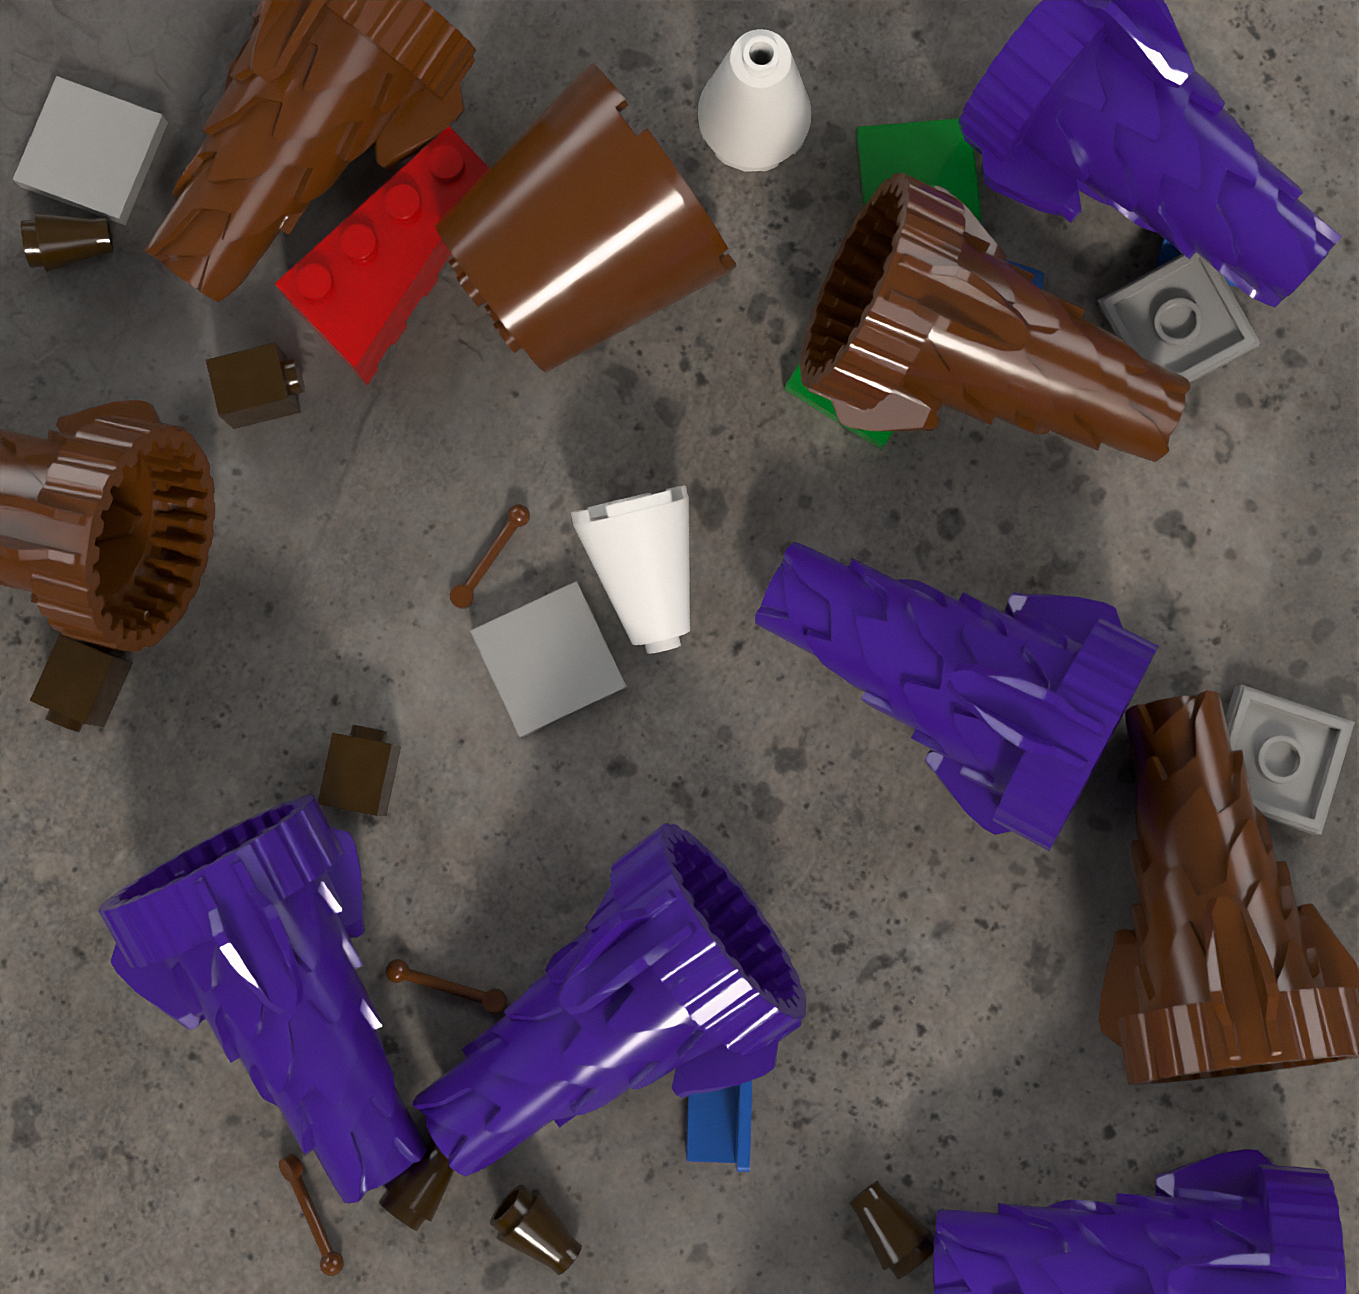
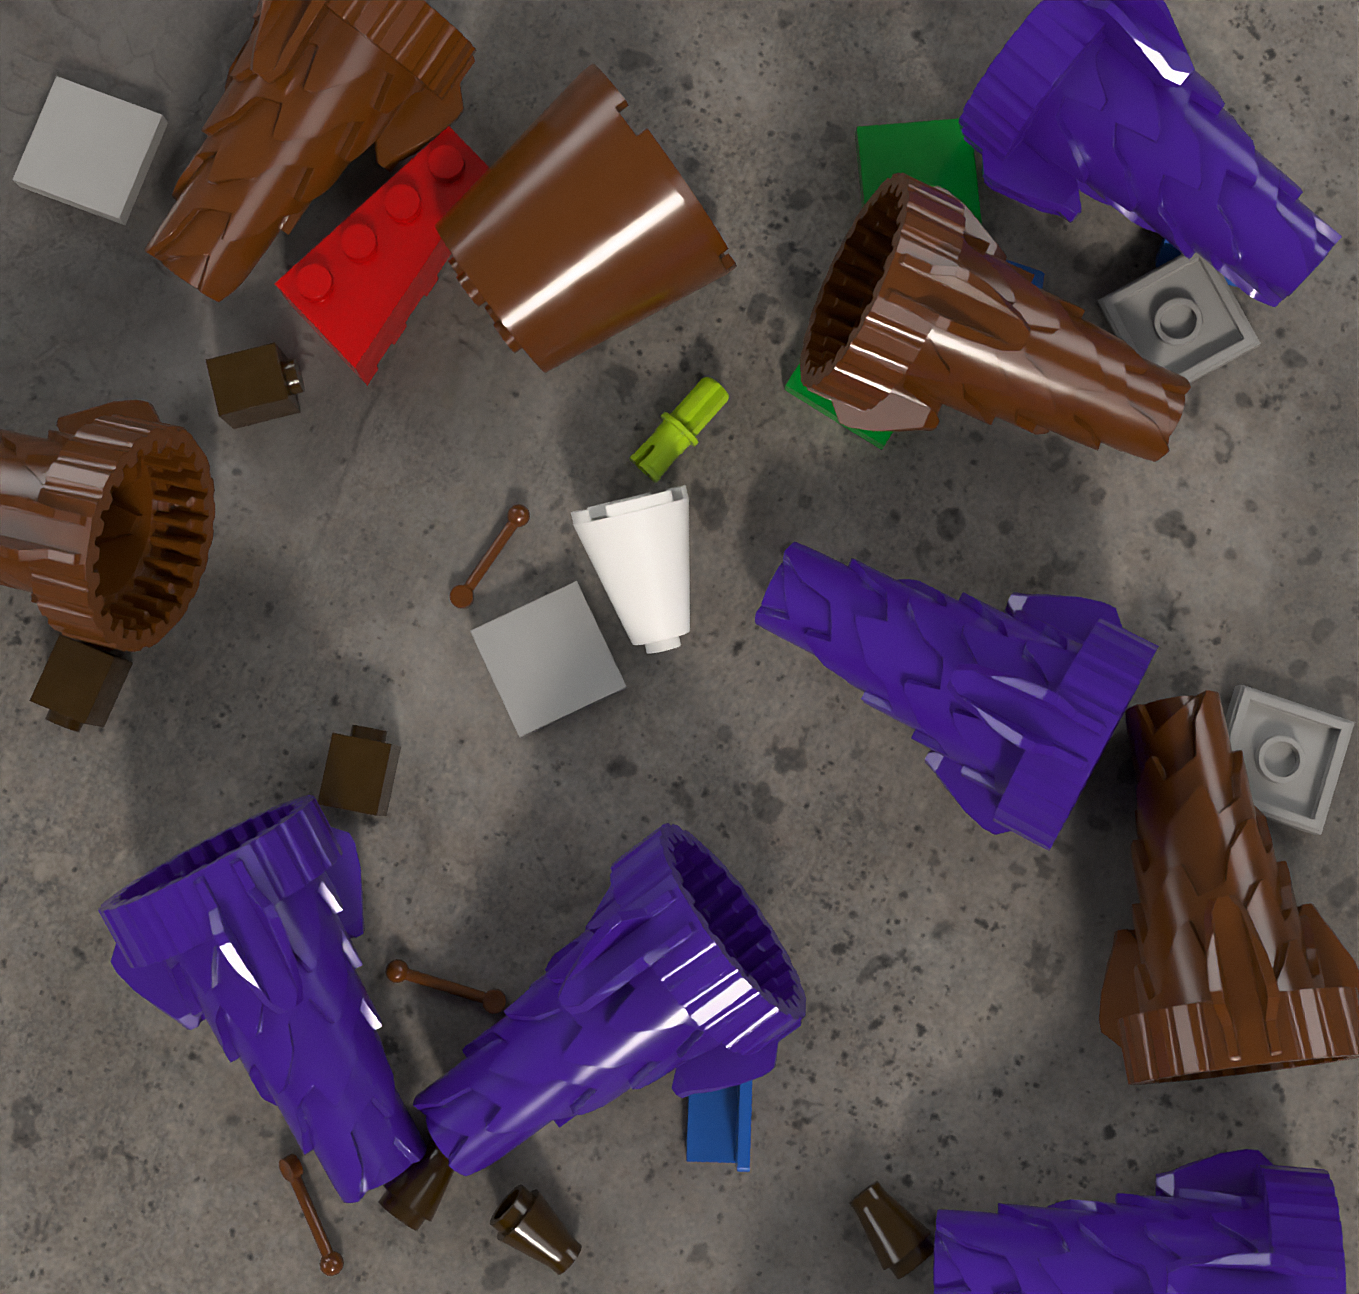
dark brown cone [21,213,114,272] -> none
white cone [698,29,811,172] -> none
none -> lime axle [629,377,729,483]

